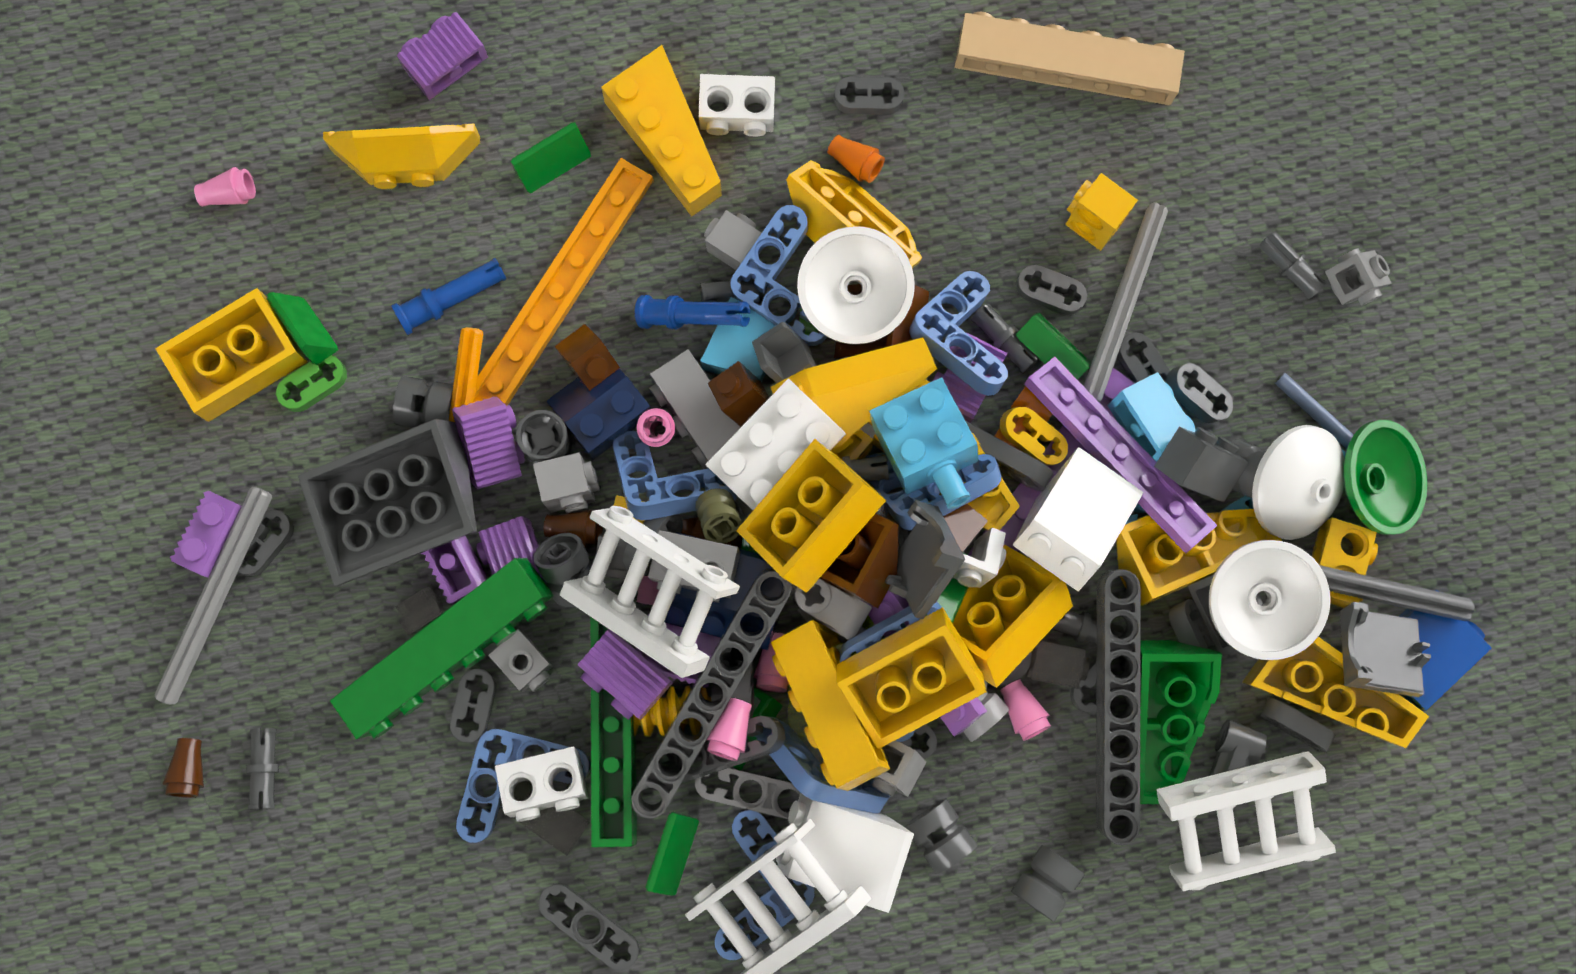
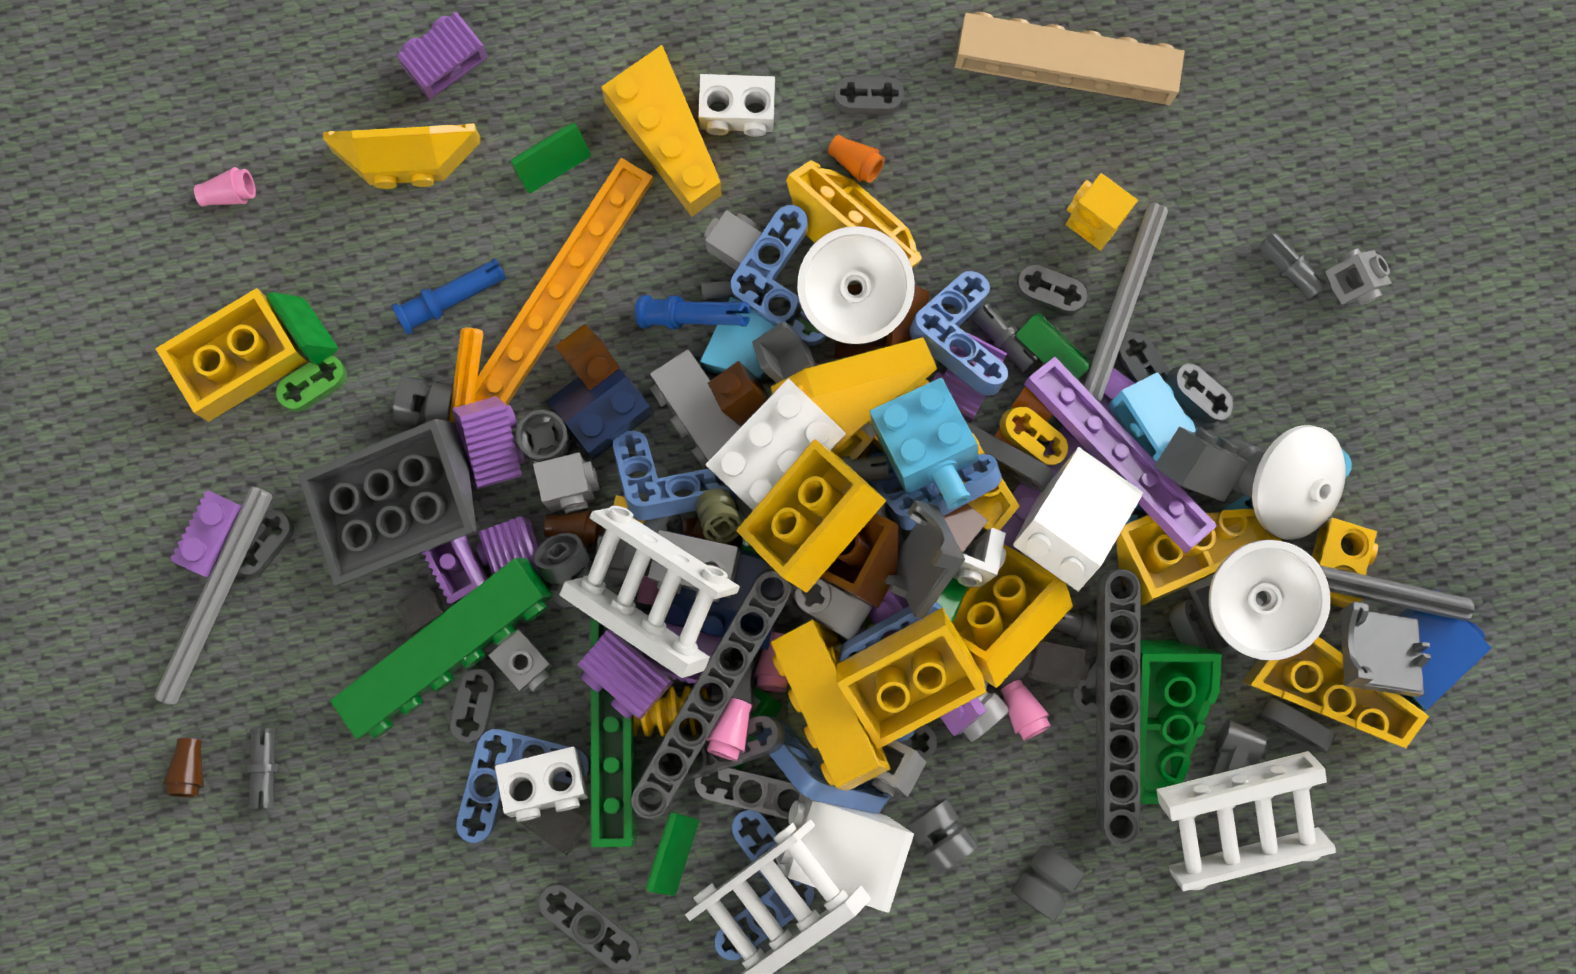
bright pink cone [637,408,675,447] -> none
sand blue bar [1274,373,1353,449] -> none
green dish [1343,420,1428,535] -> none

